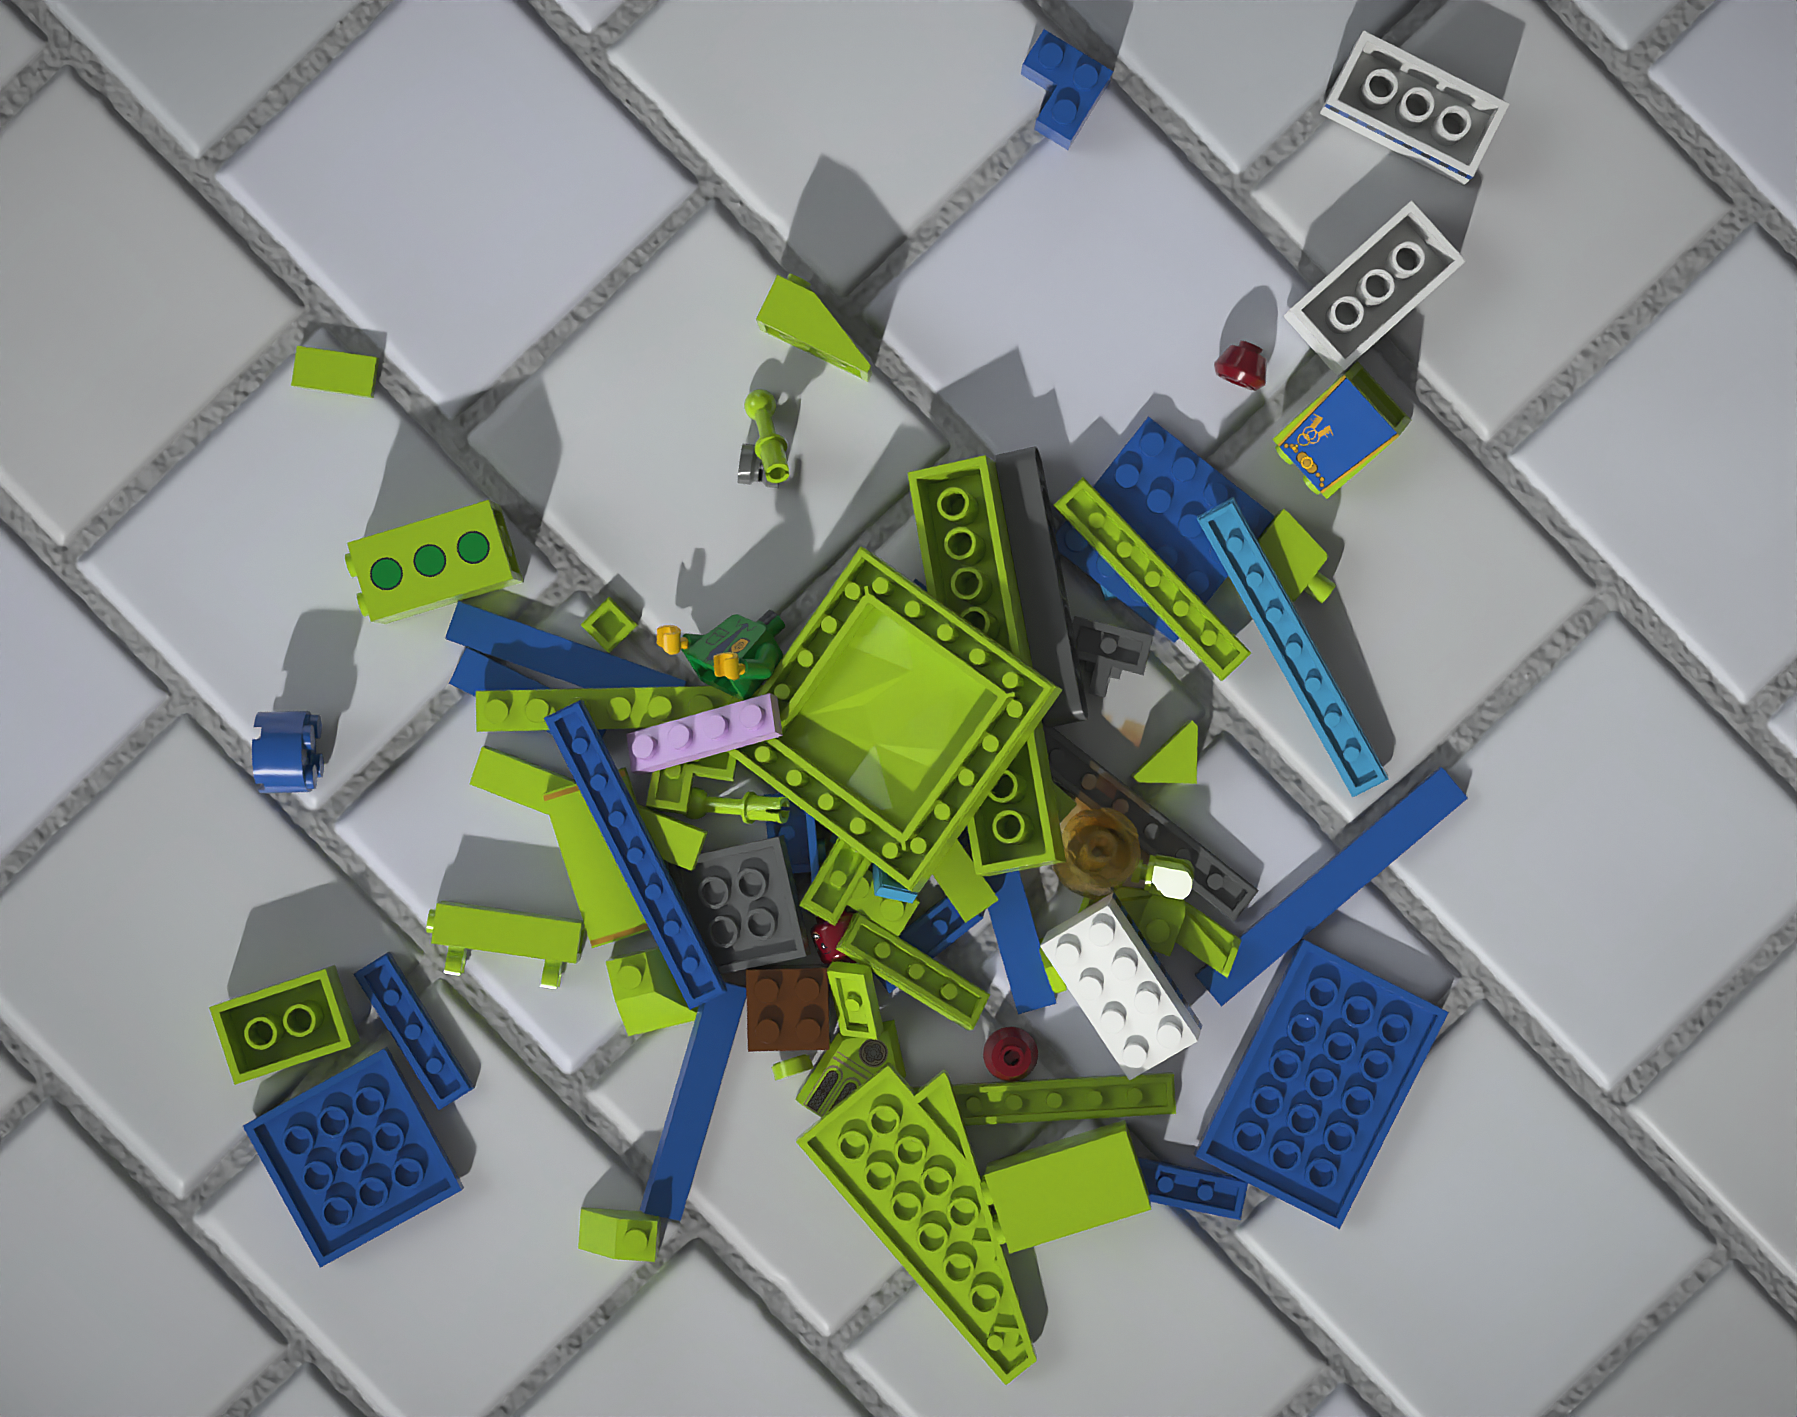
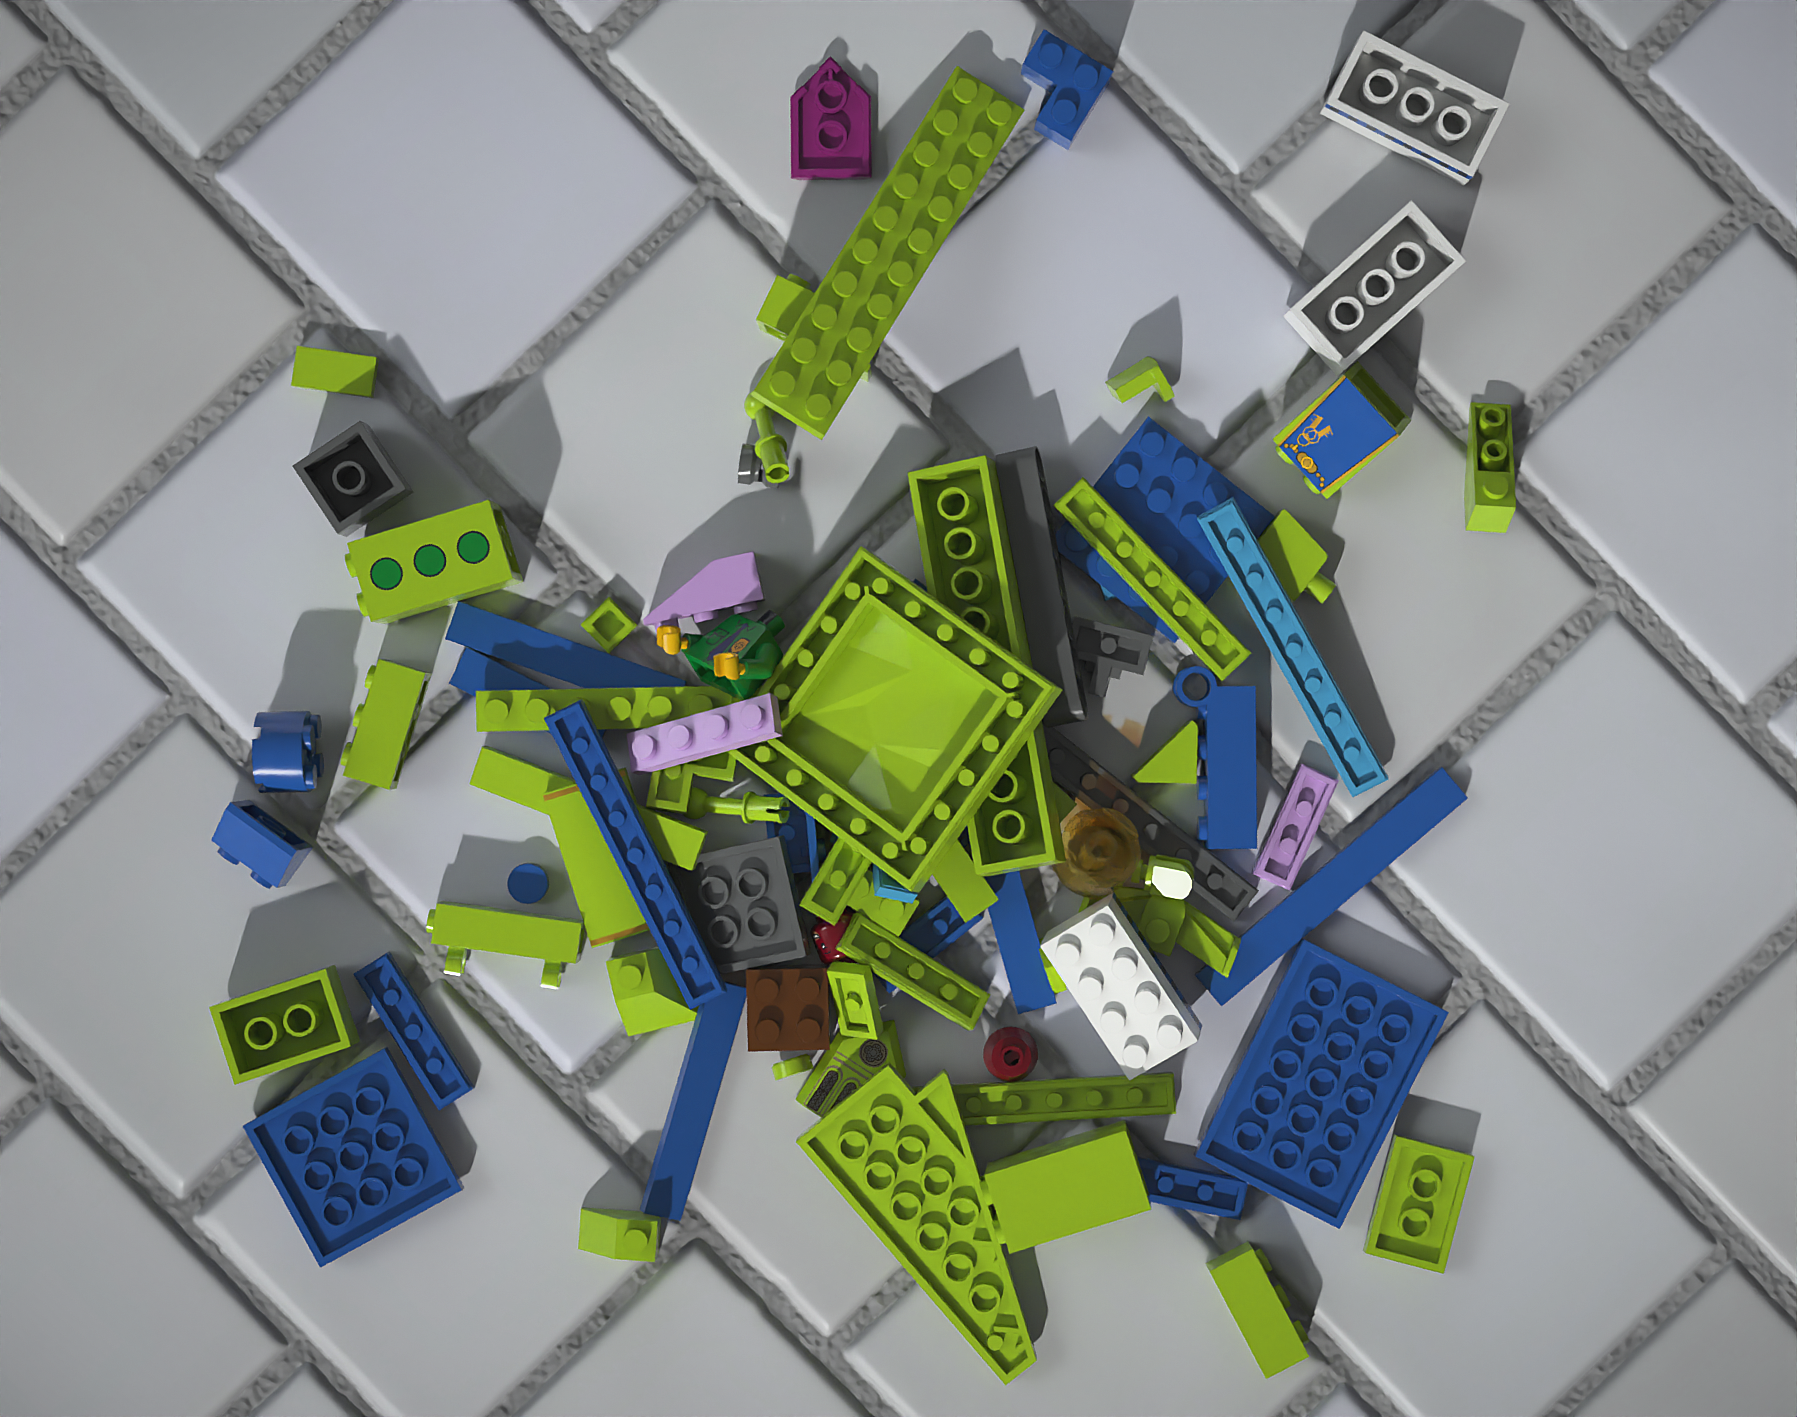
dark red cone [1214,340,1267,391] -> none
none -> blue slope [211,800,313,889]
none -> dark grey brick [292,421,414,537]
none -> lime brick [341,659,432,790]
none -> blue tile [507,863,549,904]
none -> lavender slope [643,551,765,632]
none -> lime plate [751,66,1025,440]
none -> magenta tile [790,56,872,180]
none -> lime tile [1105,356,1175,404]
none -> blue hinge [1173,666,1257,849]
none -> lime brick [1205,1241,1310,1379]
none -> lavender tile [1251,764,1339,891]
none -> lime plate [1363,1134,1475,1274]
none -> lime slope [1464,402,1516,533]

